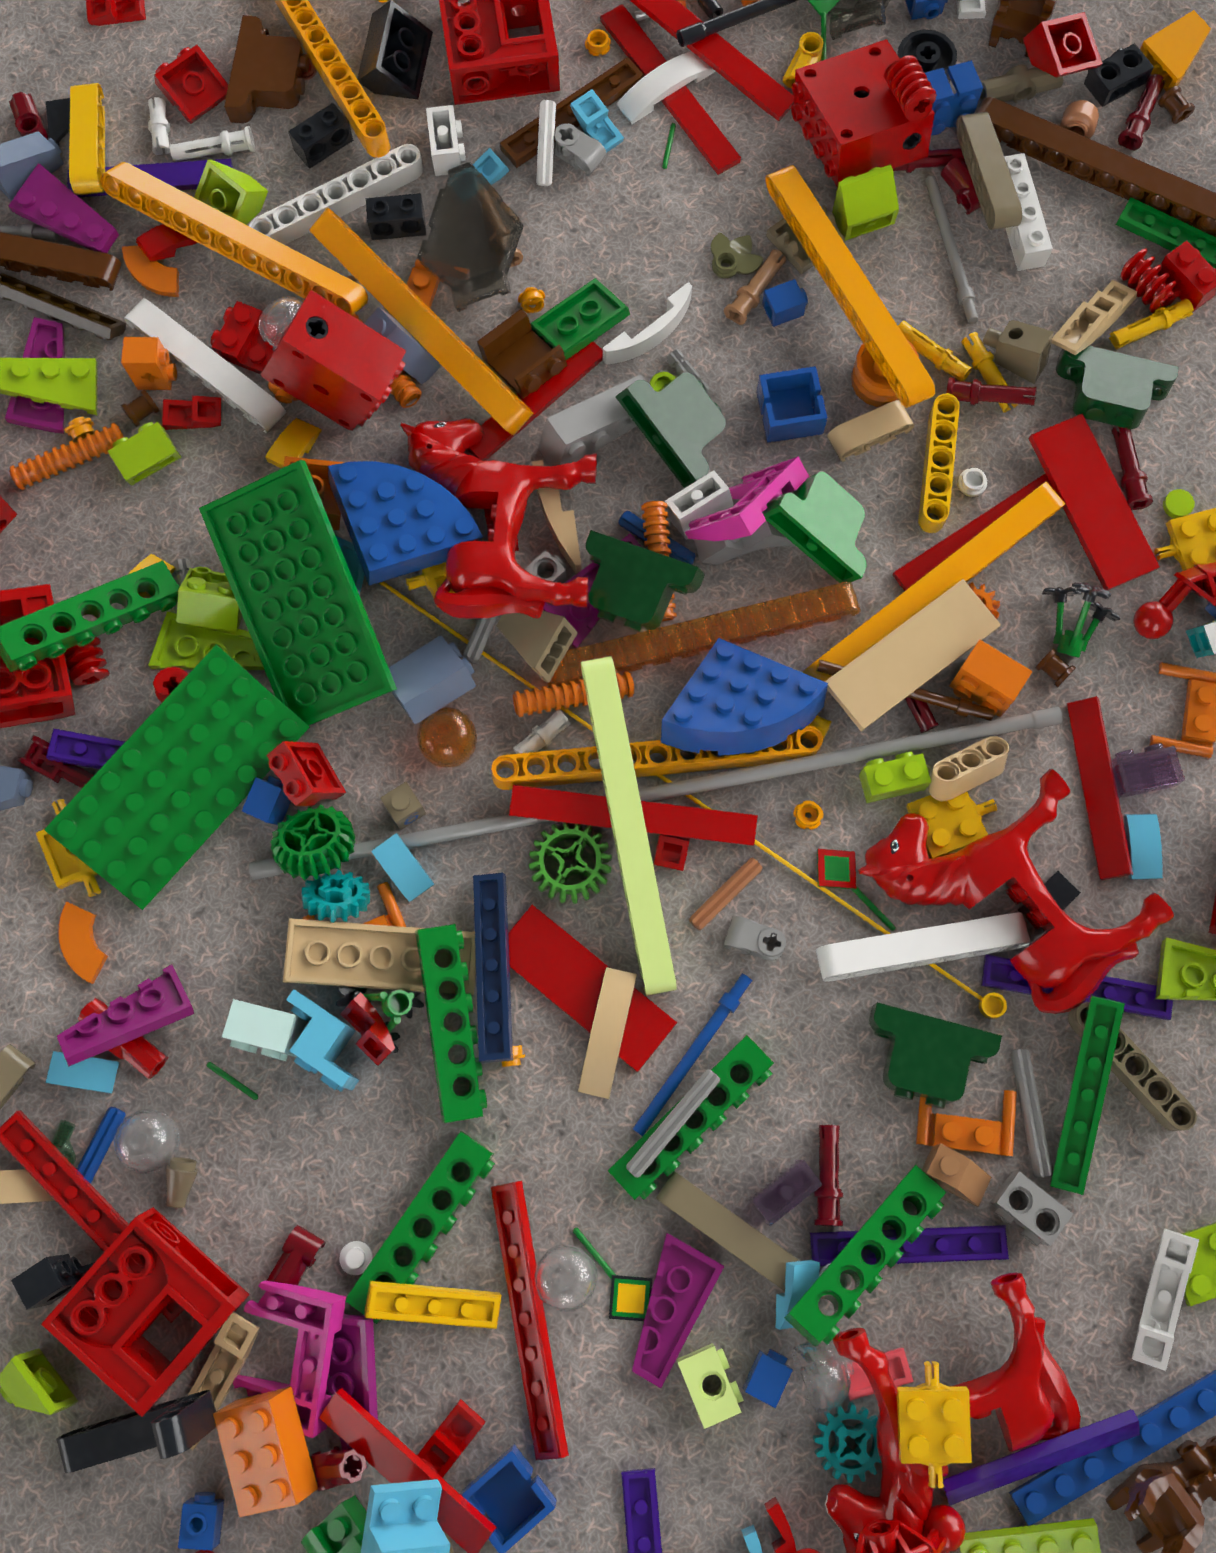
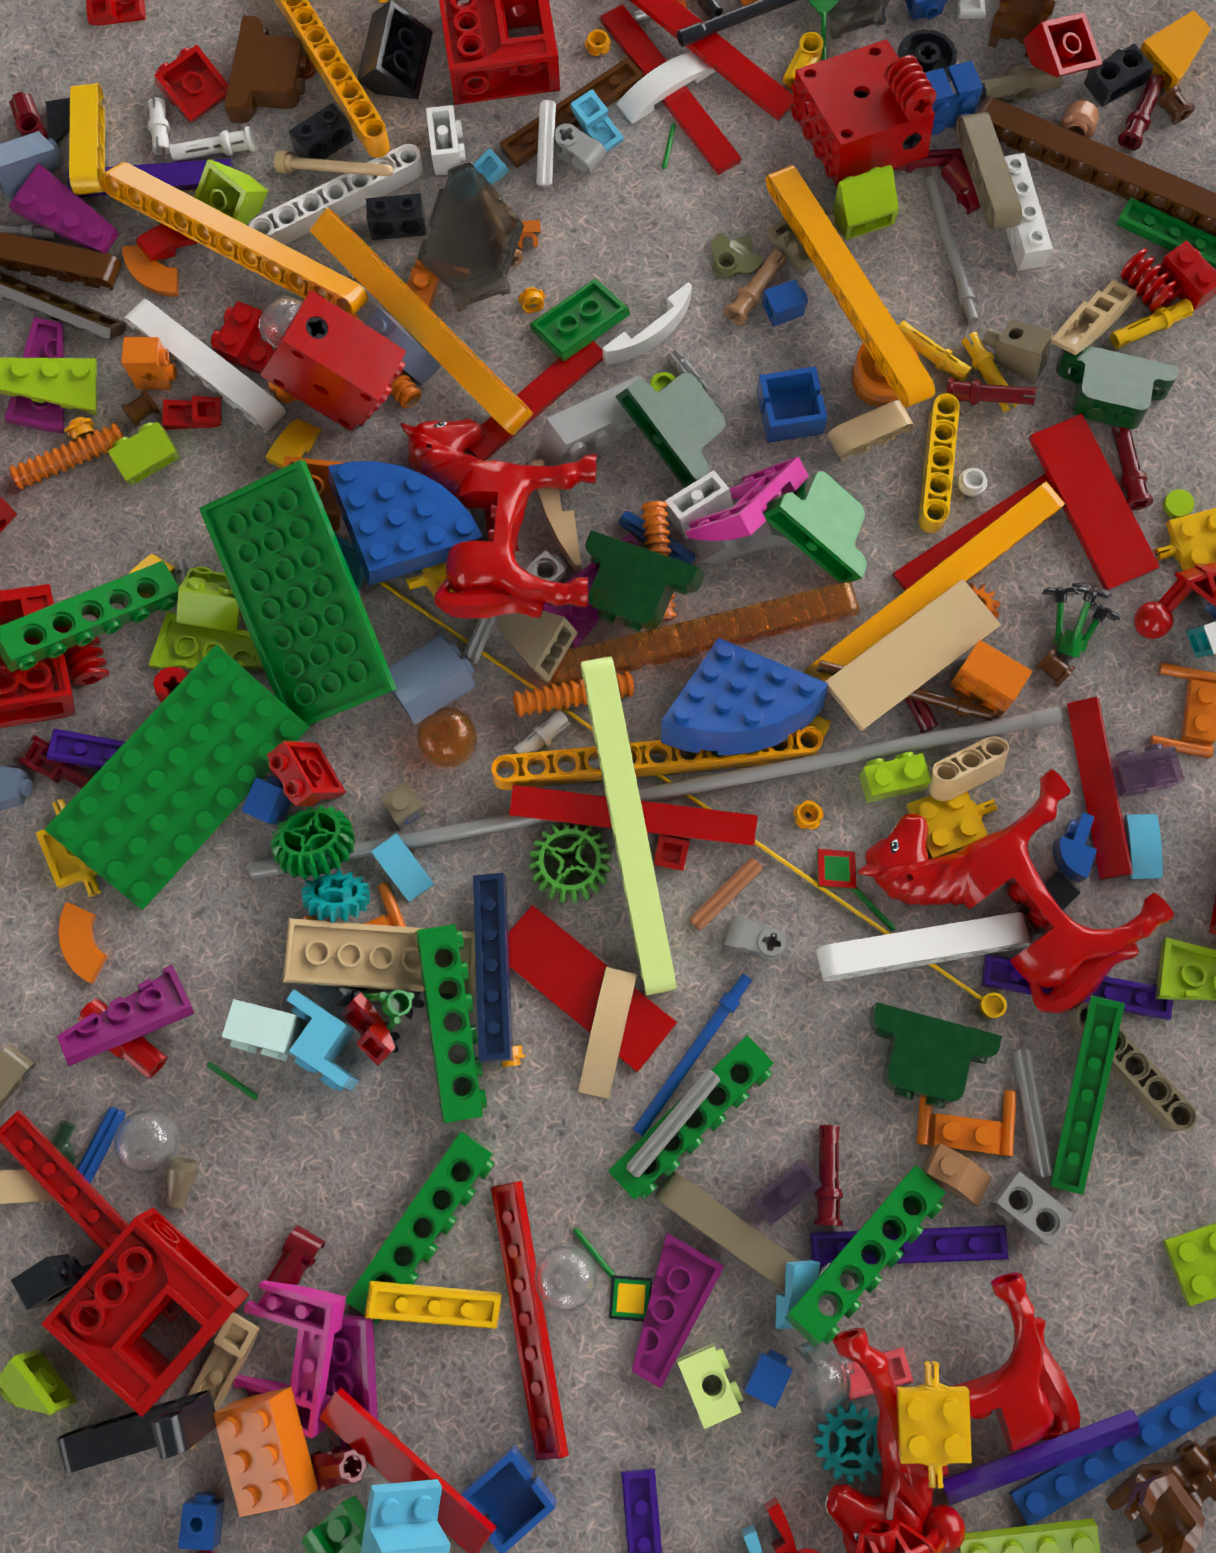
medium azure slope [45,1051,119,1093] -> none
white plate [339,1241,373,1275] -> none
red slope [417,1399,486,1478] -> none
reddish brown panel [477,309,567,399] -> none
white slope [1132,1229,1199,1371] -> none
none -> tan piece [274,150,393,176]
none -> orange tile [512,220,541,248]
none -> blue brick [1052,812,1097,883]

